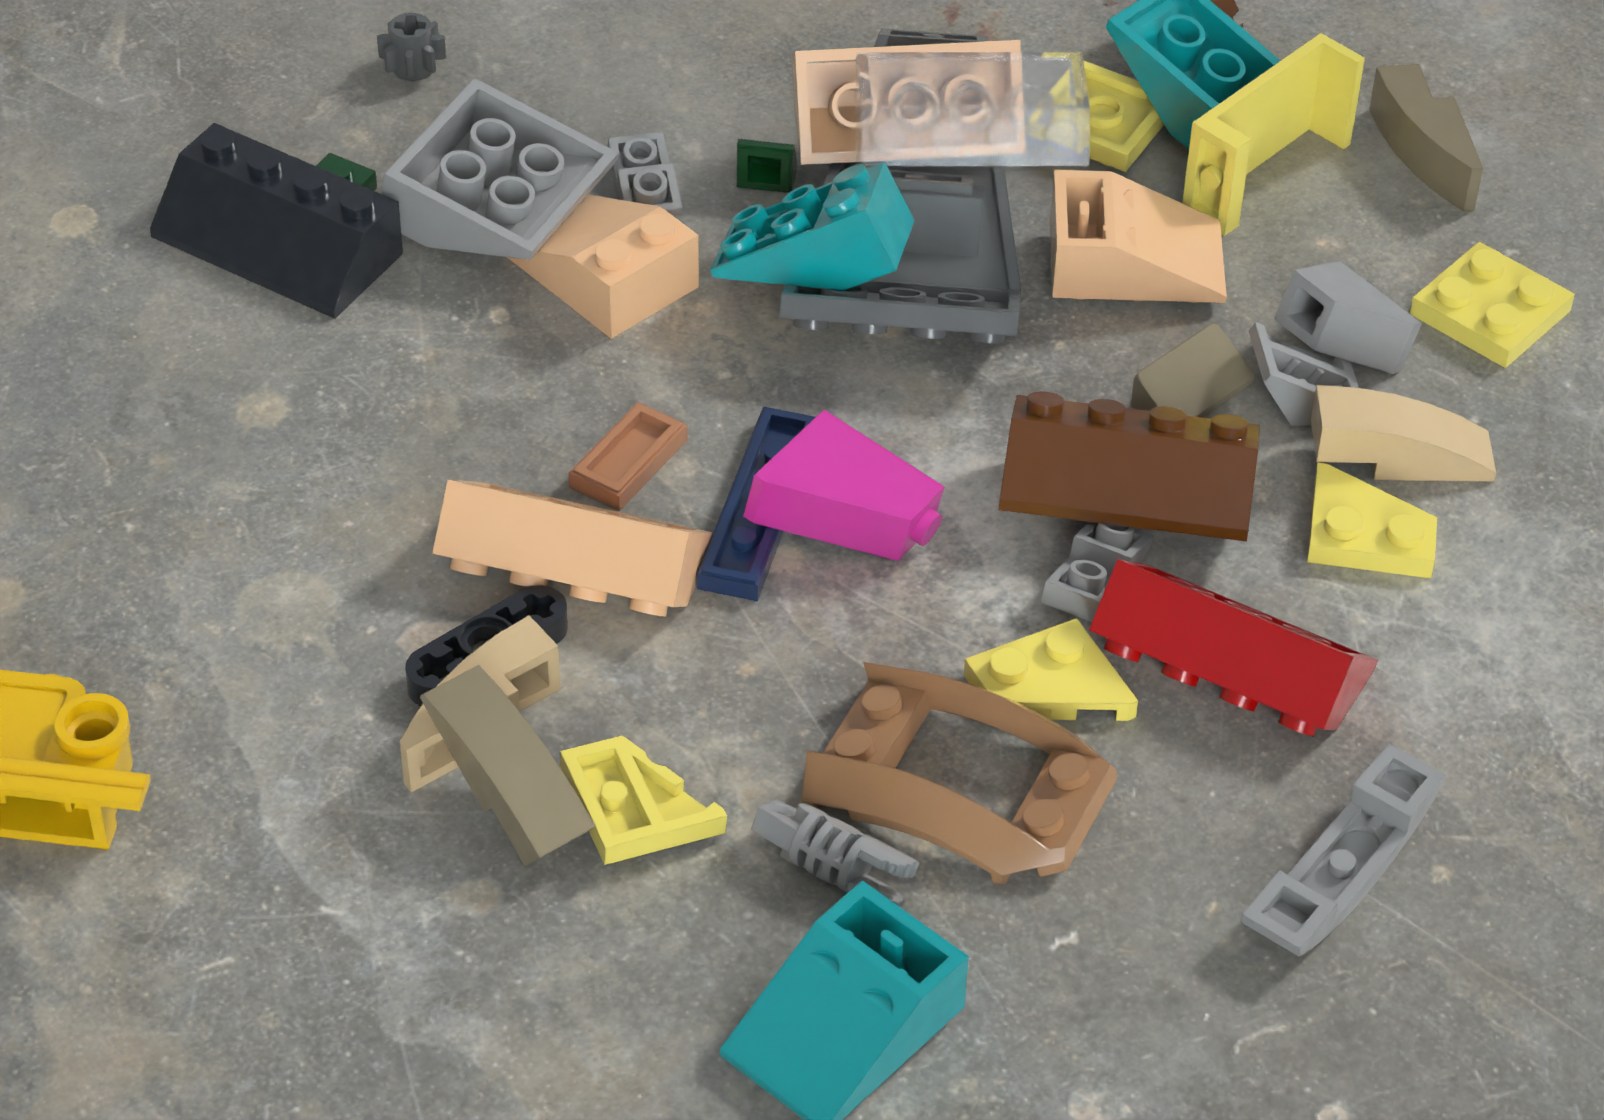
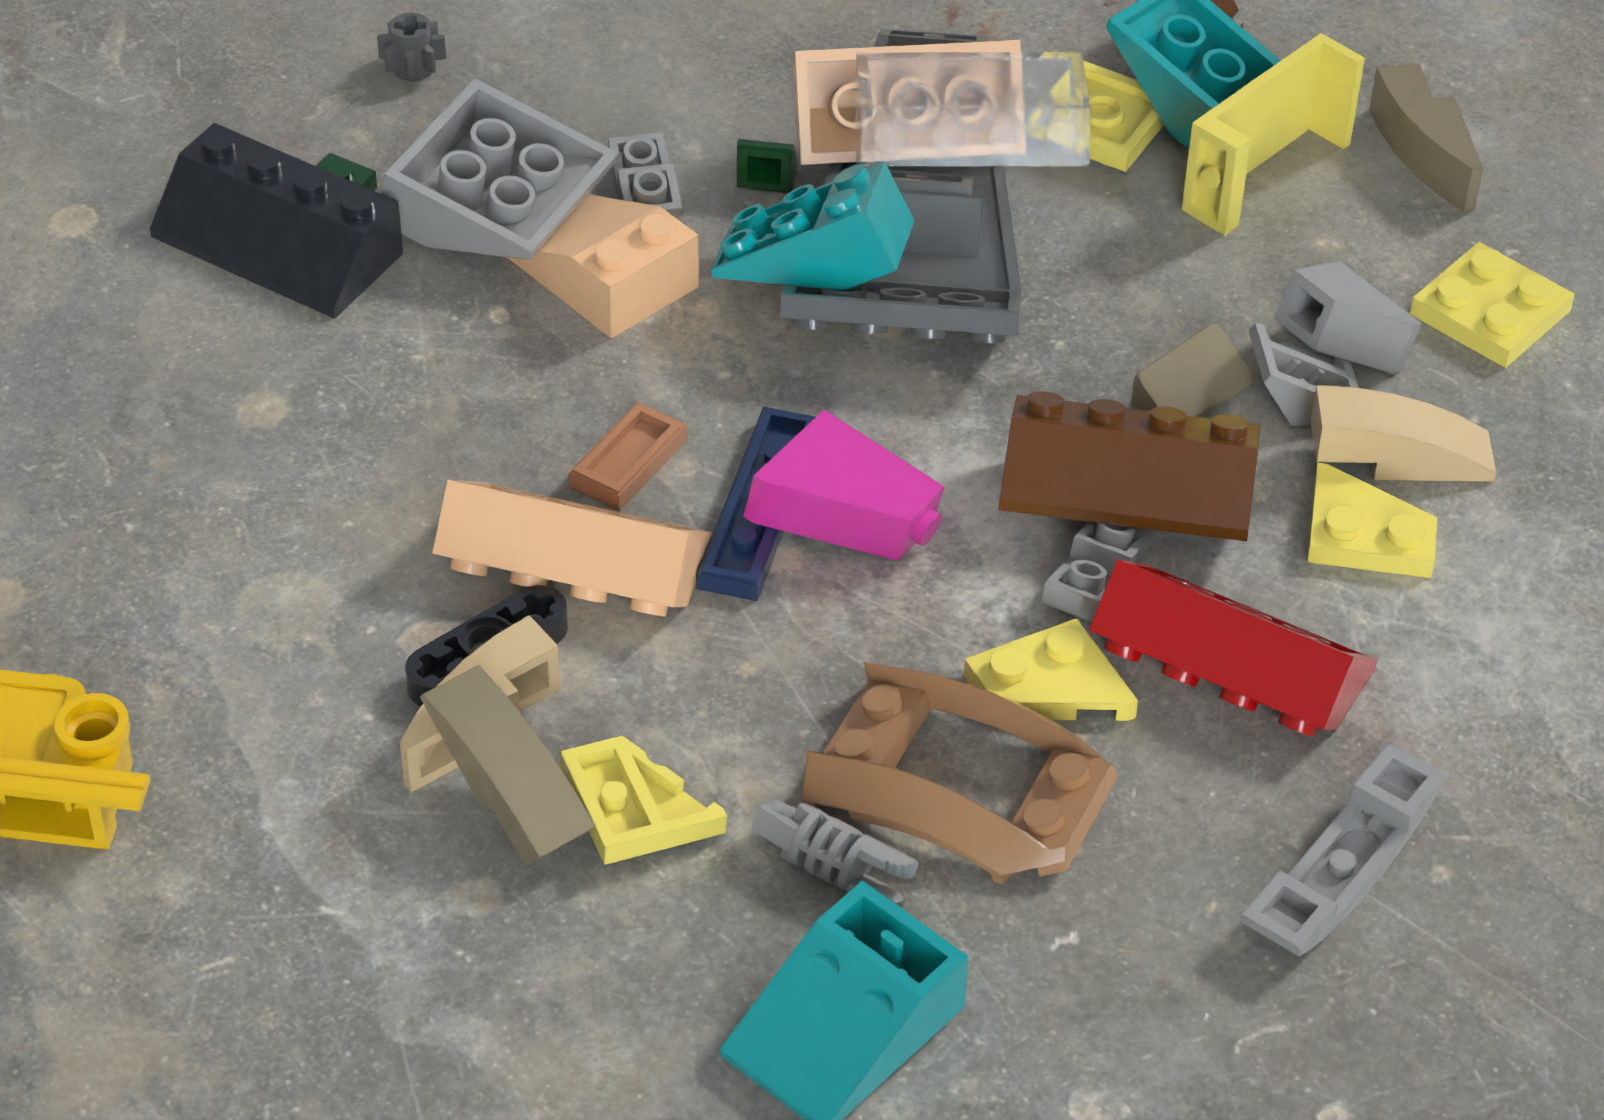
light nougat slope [1050,170,1227,303] -> none

